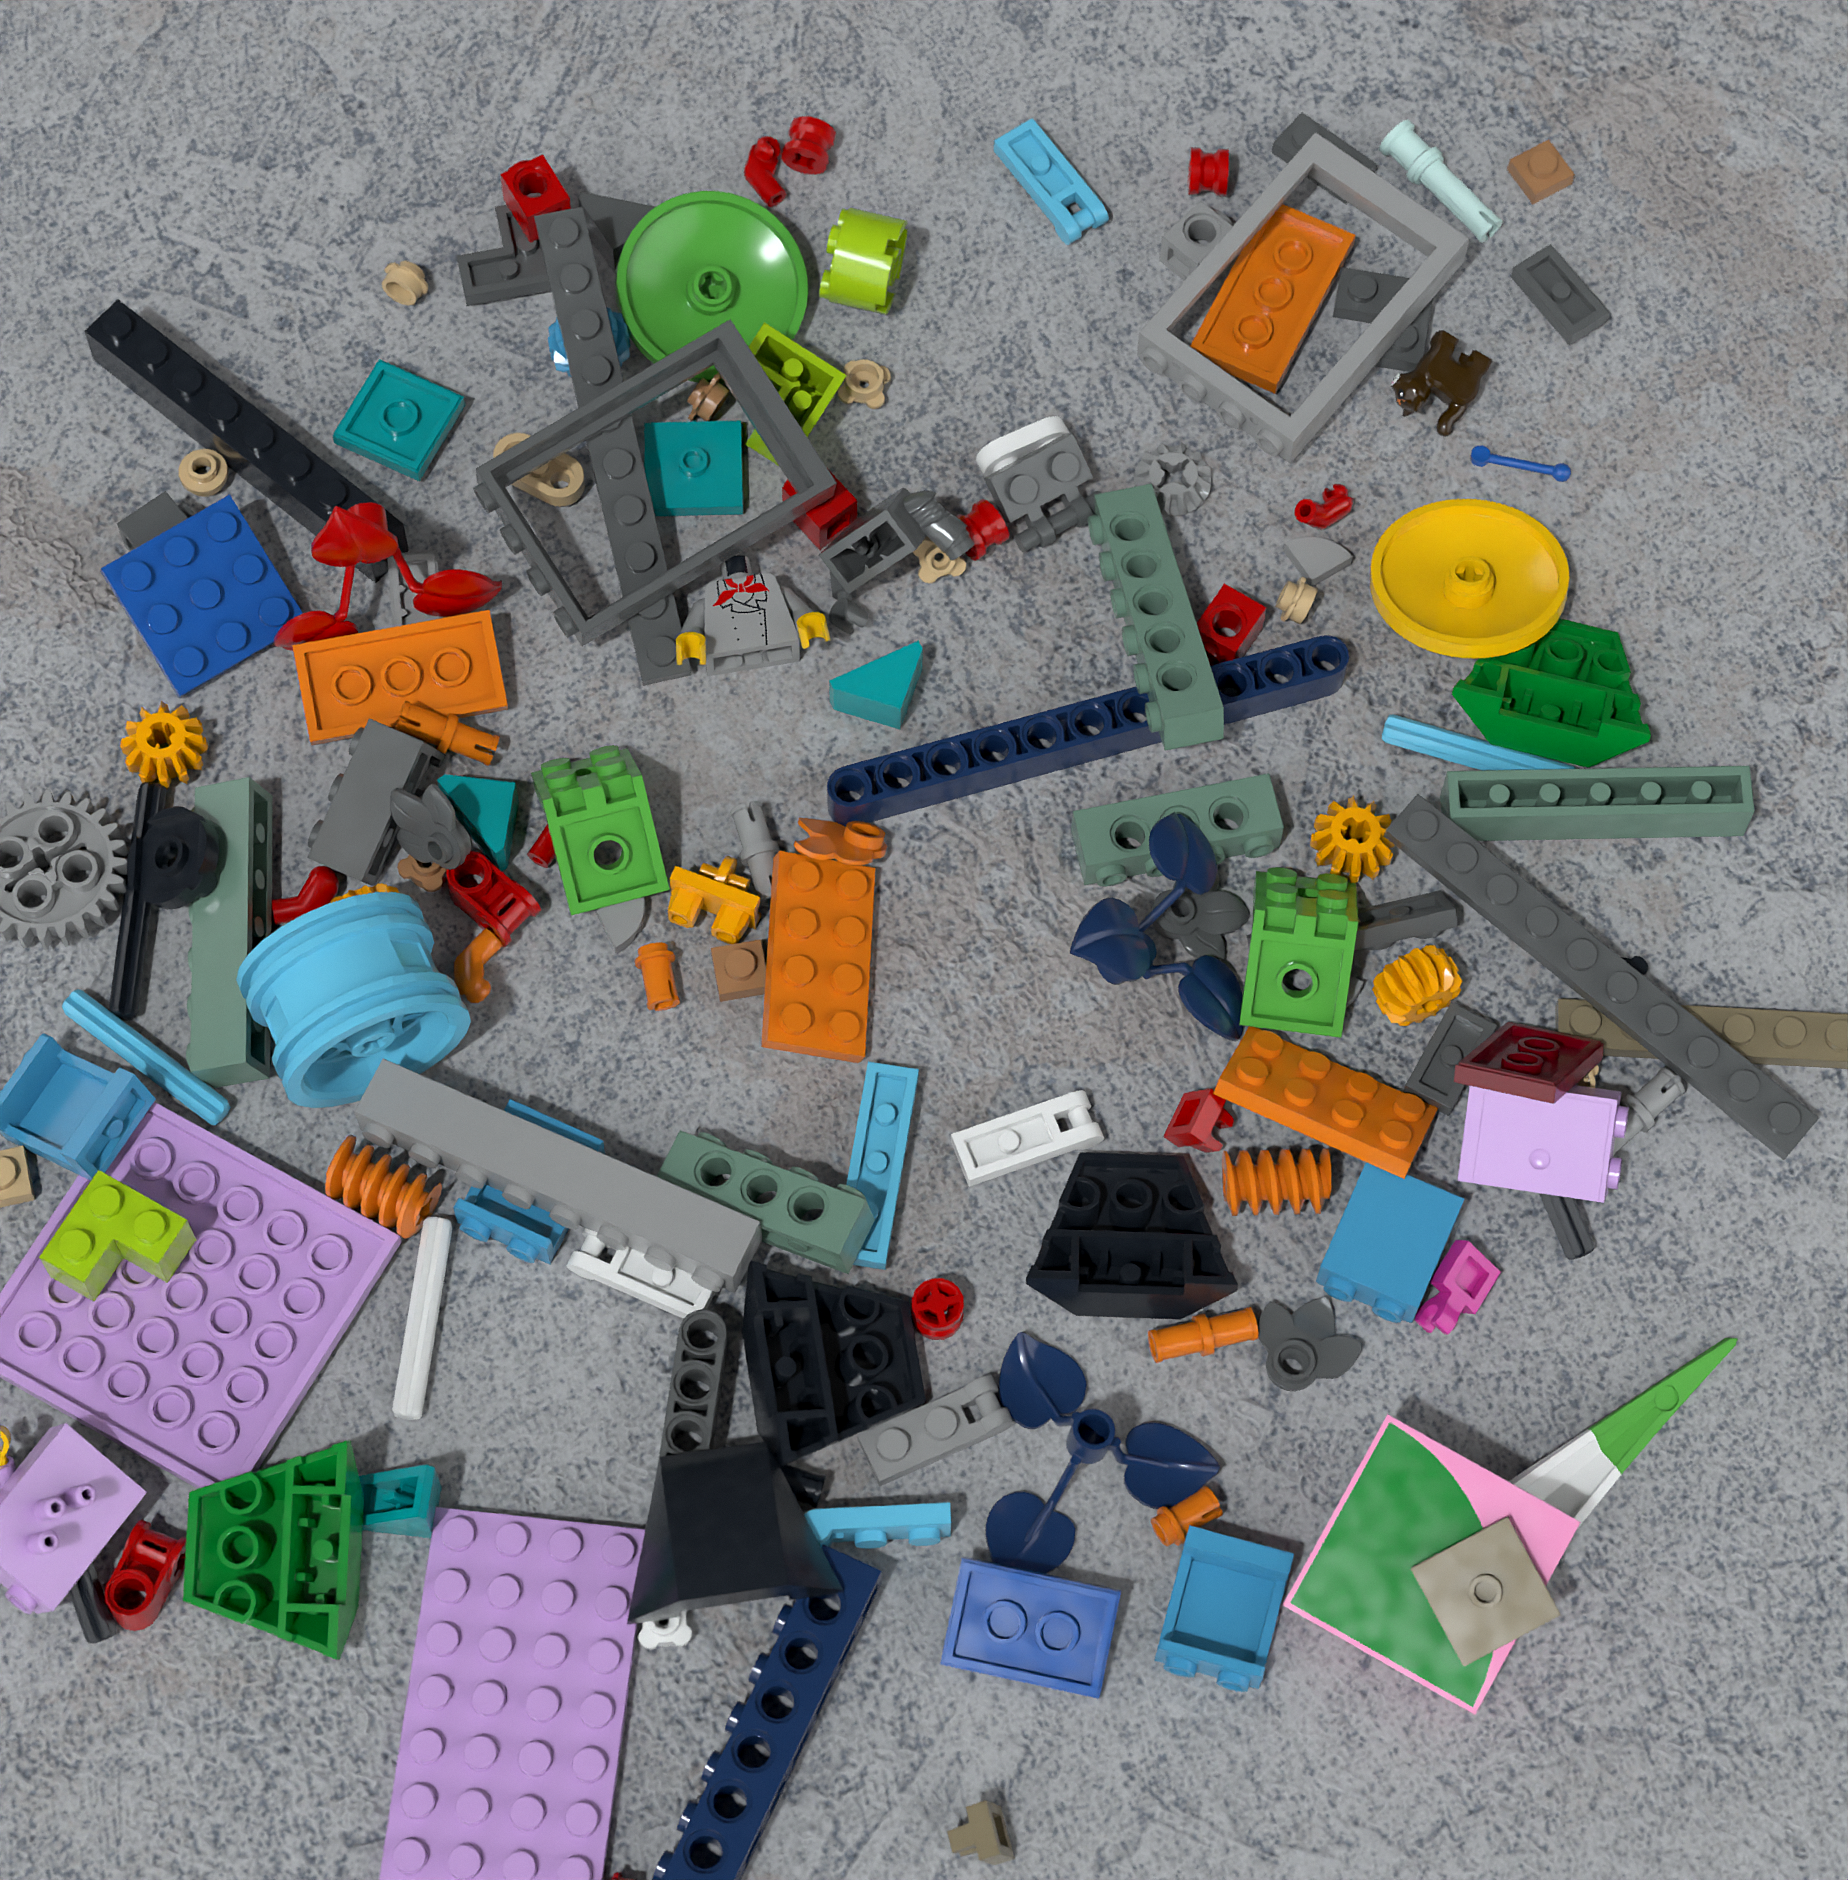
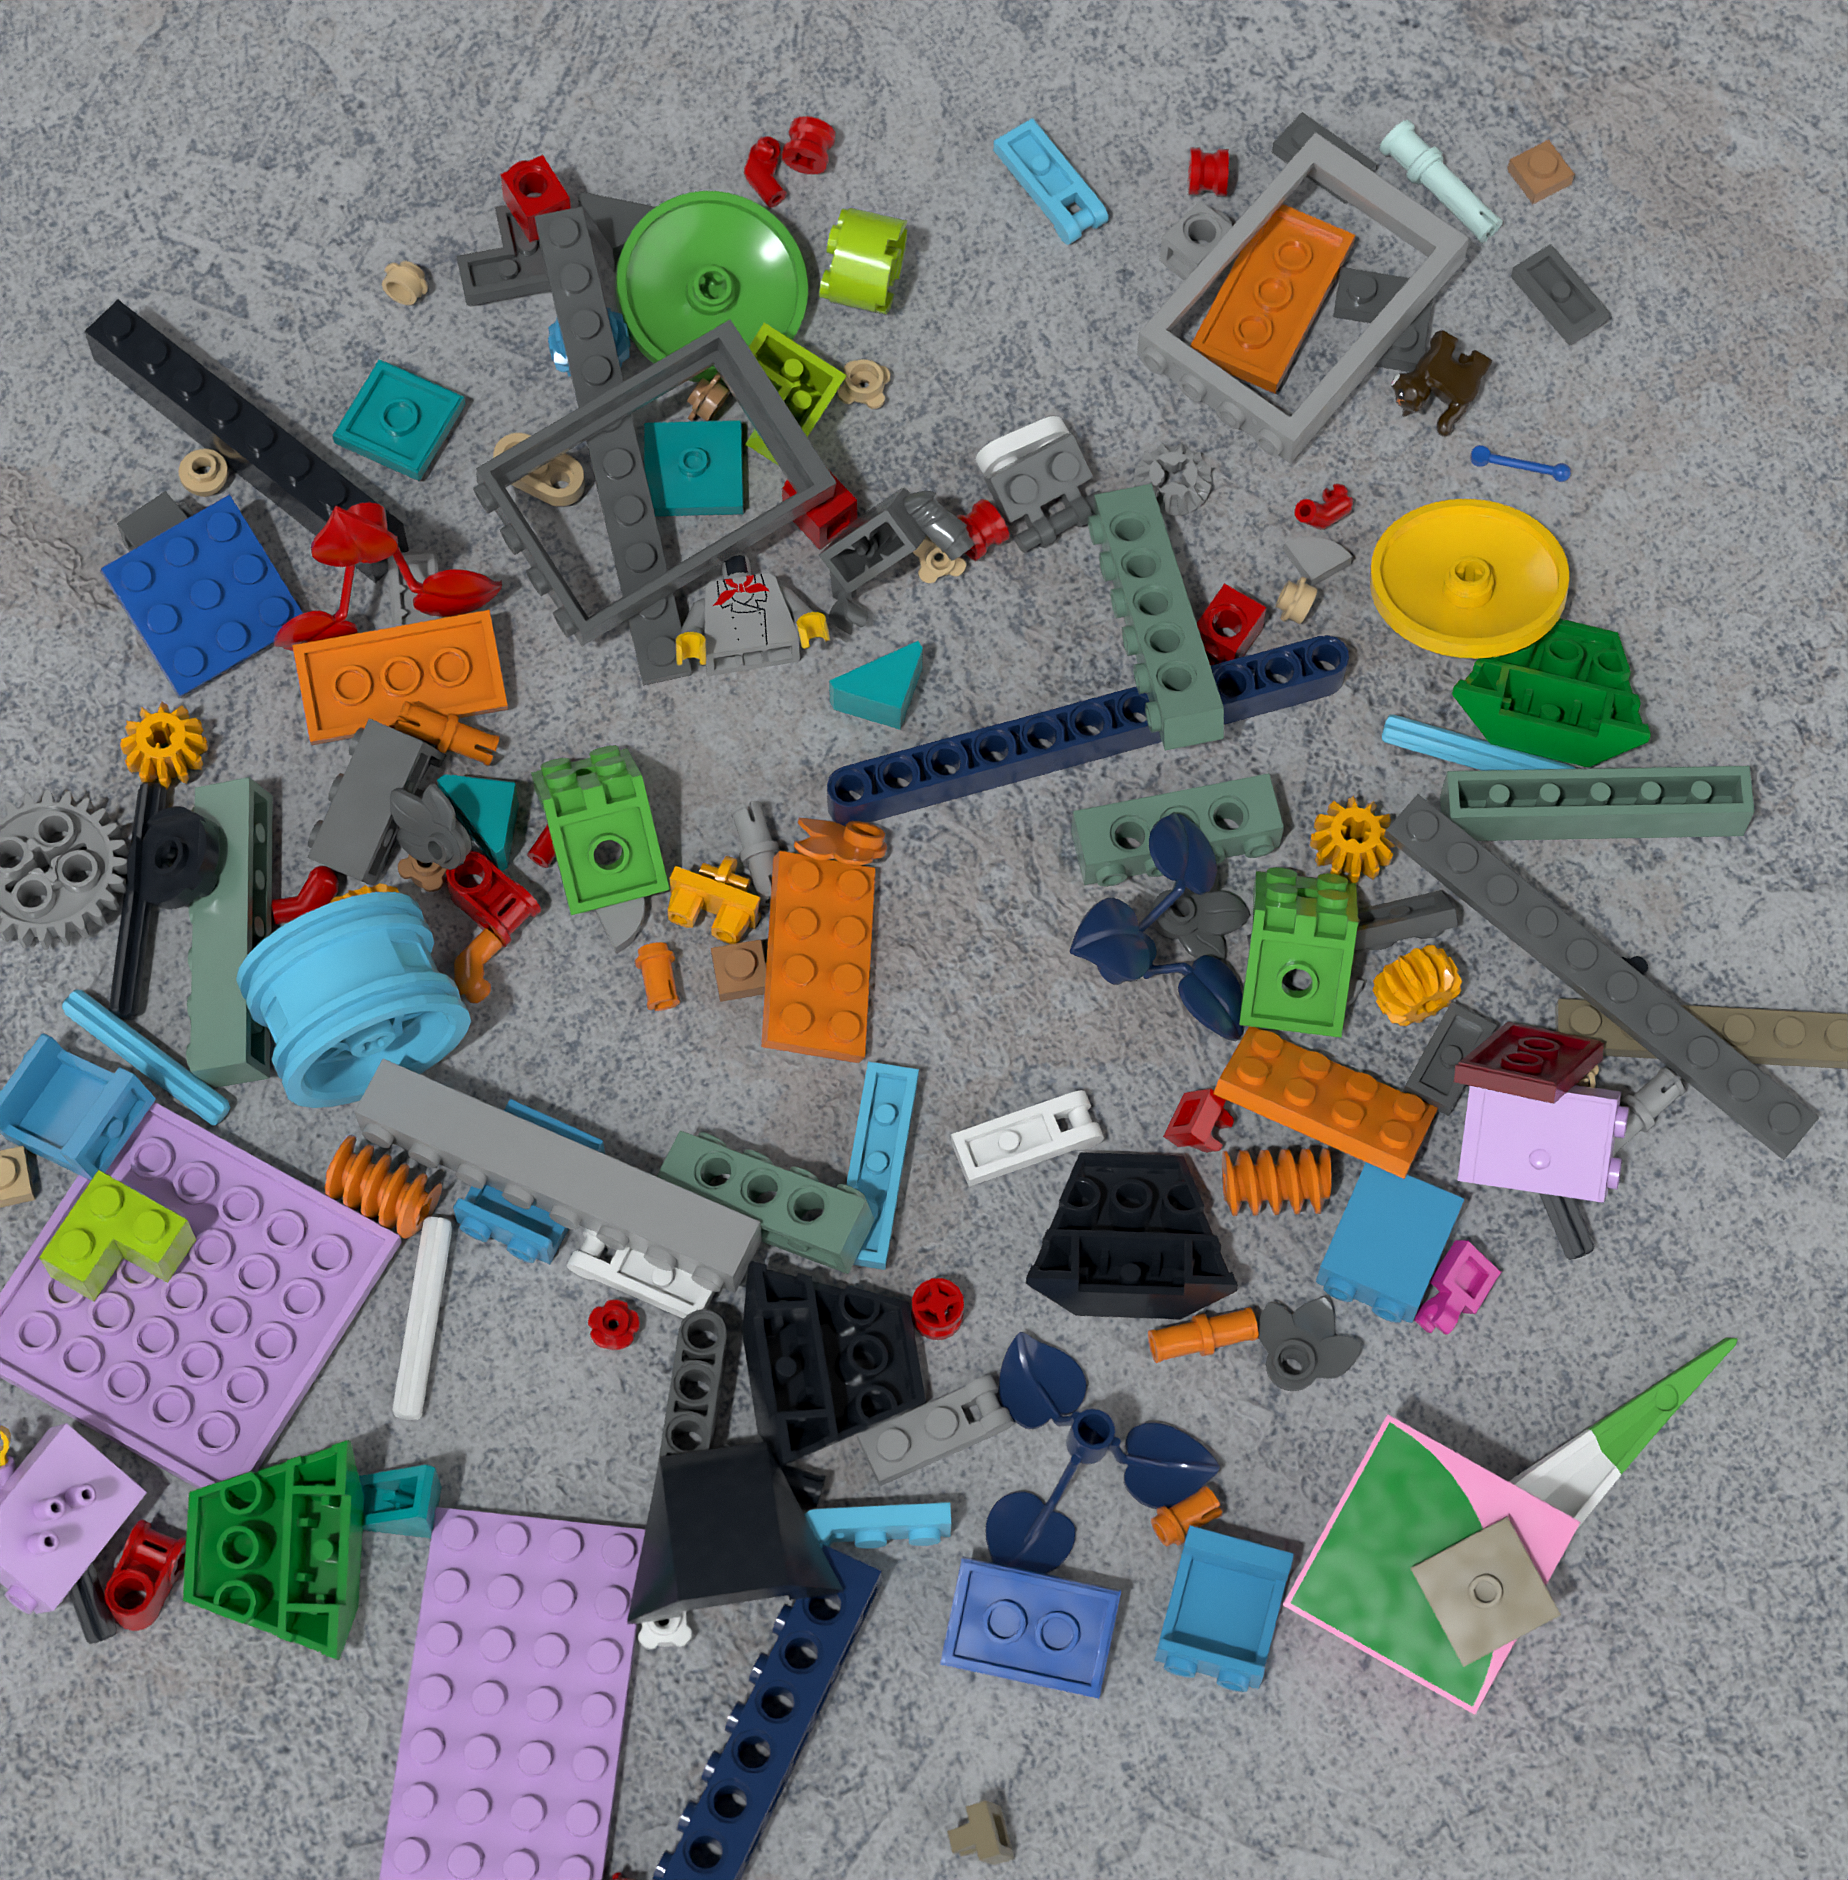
none -> red plate [588,1299,640,1350]

